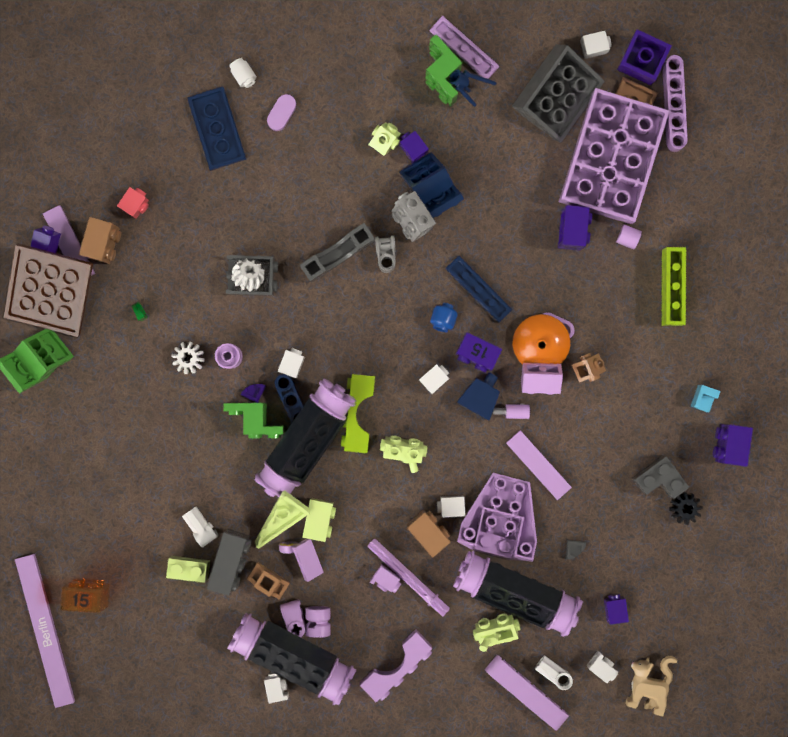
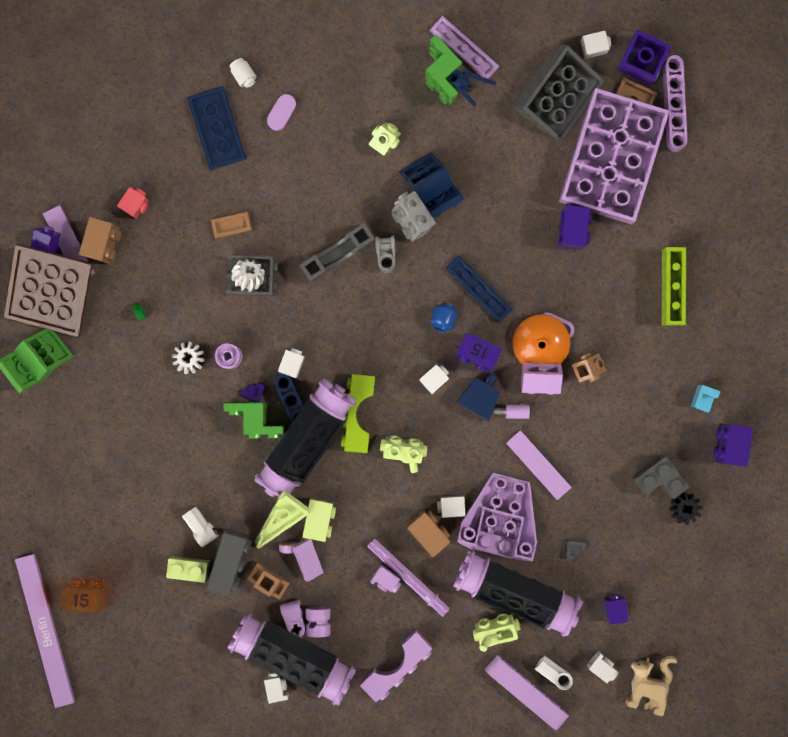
dark purple brick [399,131,429,163] -> none
lavender brick [616,224,642,249] -> none
none -> medium nougat tile [211,211,252,239]

